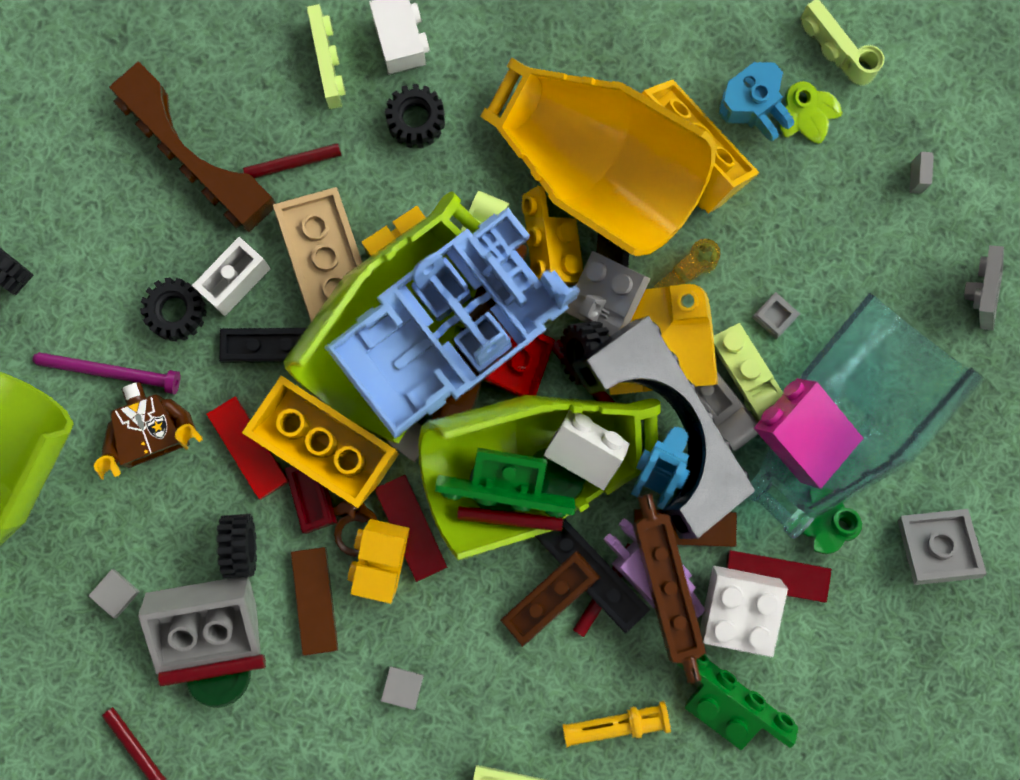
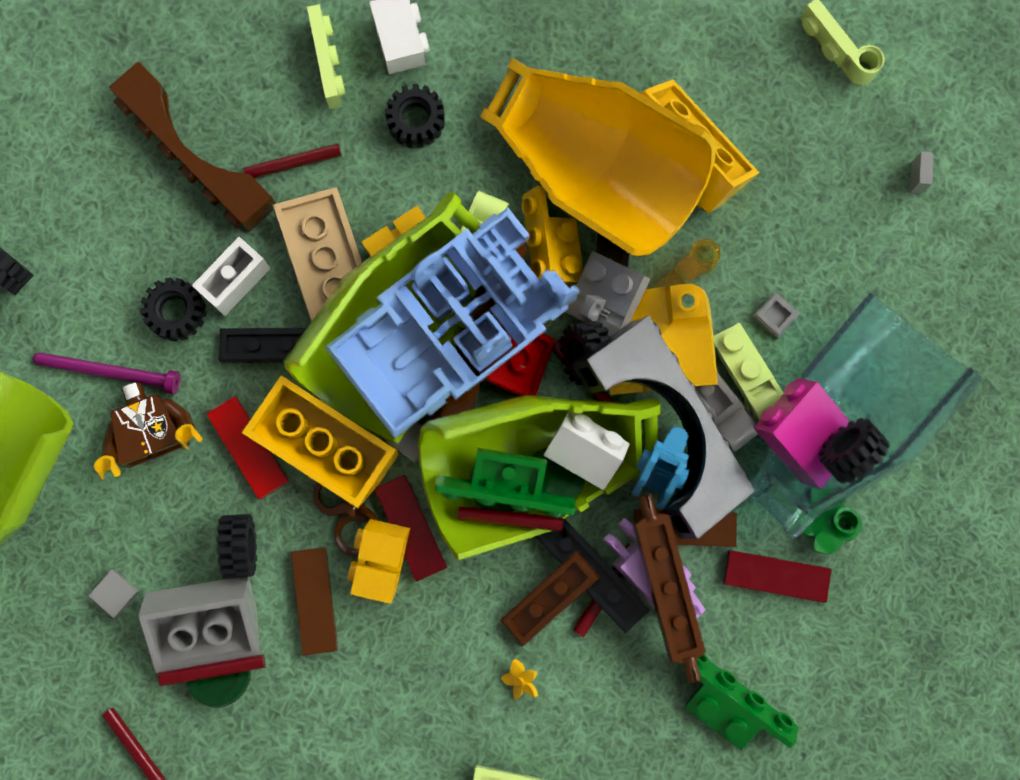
dark red tile [285,466,337,534] -> none
light grey tile [381,666,424,710] -> none
yellow pin [562,701,671,747] -> none
white brick [700,566,788,657] -> none
dark azure hinge [719,62,795,141] -> none
lime plate [779,81,842,144] -> none
light grey hinge [898,509,987,585] -> none
light grey hinge [964,245,1004,331] -> none
none -> yellow plant [501,659,538,700]
none -> black tyre [819,418,890,484]

